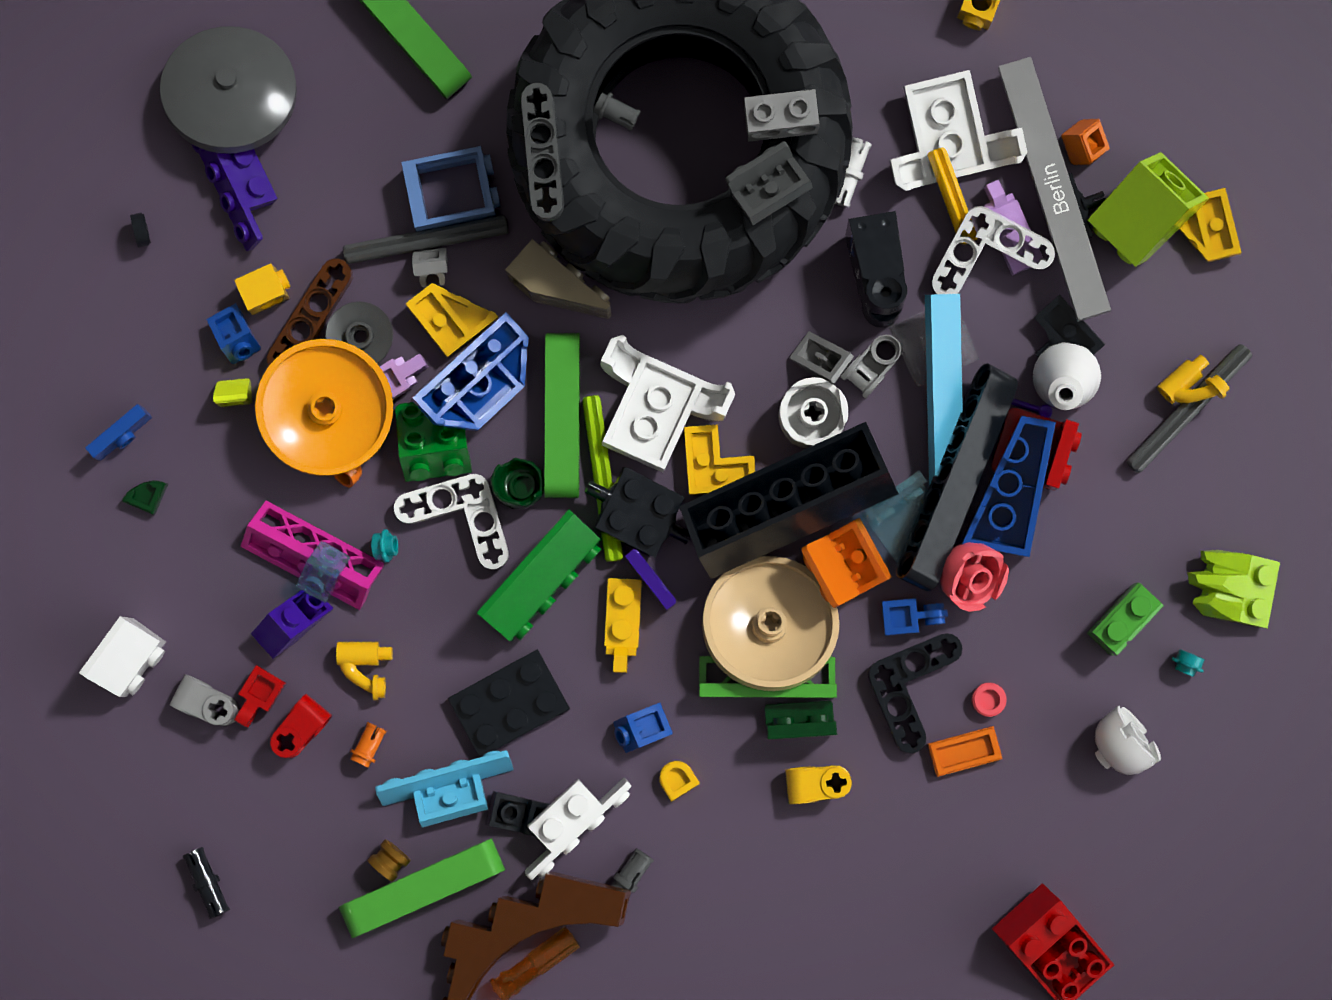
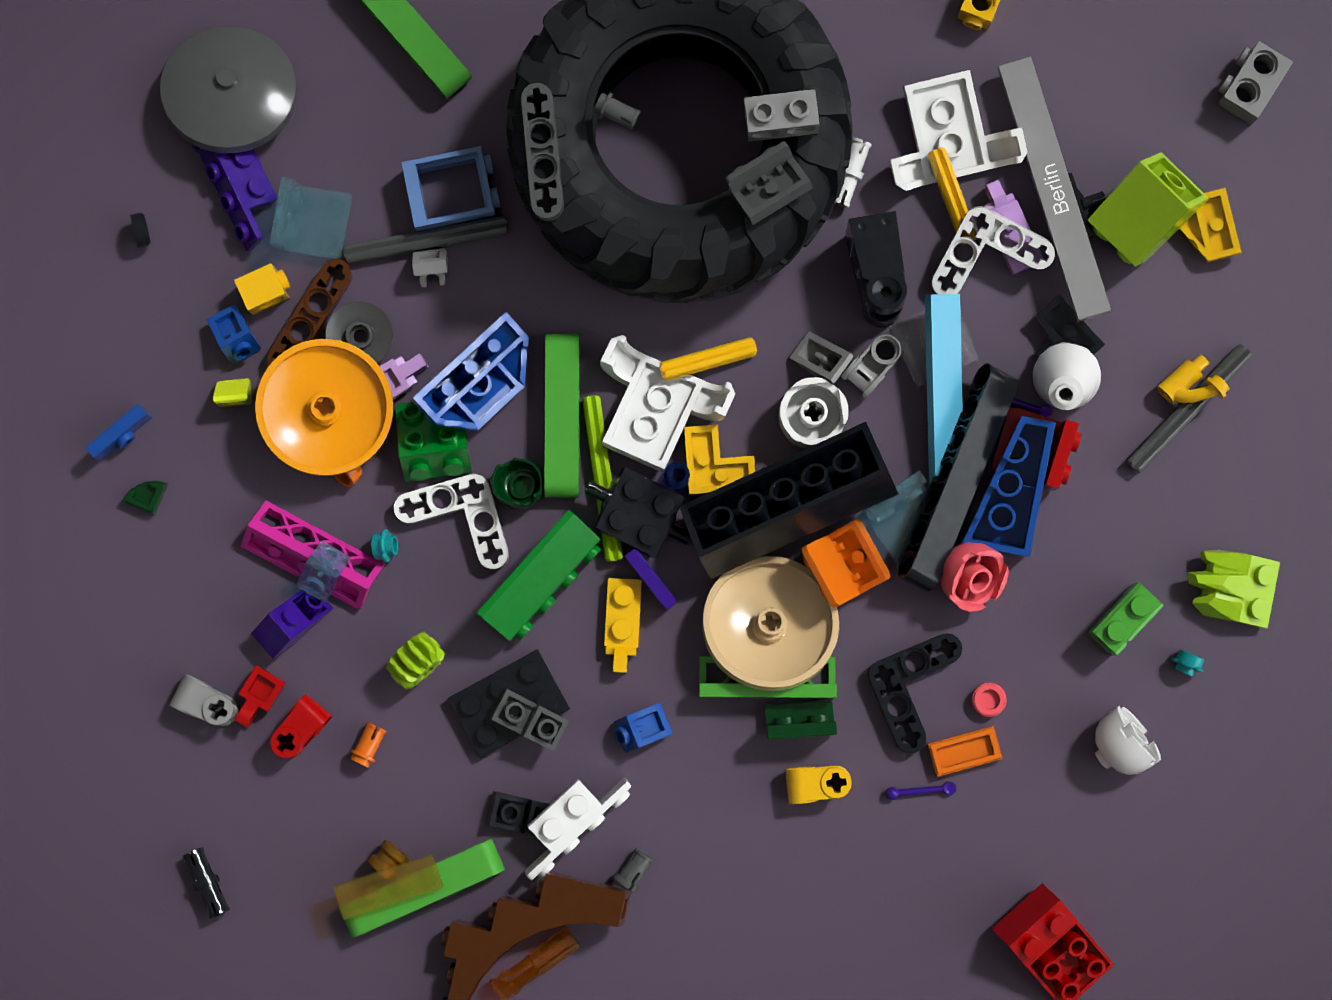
white slope [79,616,166,697] -> none
yellow plant [336,642,393,700] -> none
medium azure bracket [375,751,514,828] -> none
yellow wing [405,283,498,357] -> none
dark tan slope [505,239,611,319] -> none
yellow tile [660,761,700,802] -> none
blue plate [882,598,948,636] -> none
orange slope [1061,119,1110,165] -> none
none -> clear light blue bracket [270,177,353,259]
none -> clear yellow tile [333,853,443,920]
none -> lime gear [386,632,445,690]
none -> dark grey slope [489,688,569,751]
none -> yellow axle [659,337,757,381]
none -> clear blue pin [663,462,690,489]
none -> dark purple hinge [885,781,956,800]
none -> light grey brick [1217,41,1293,125]

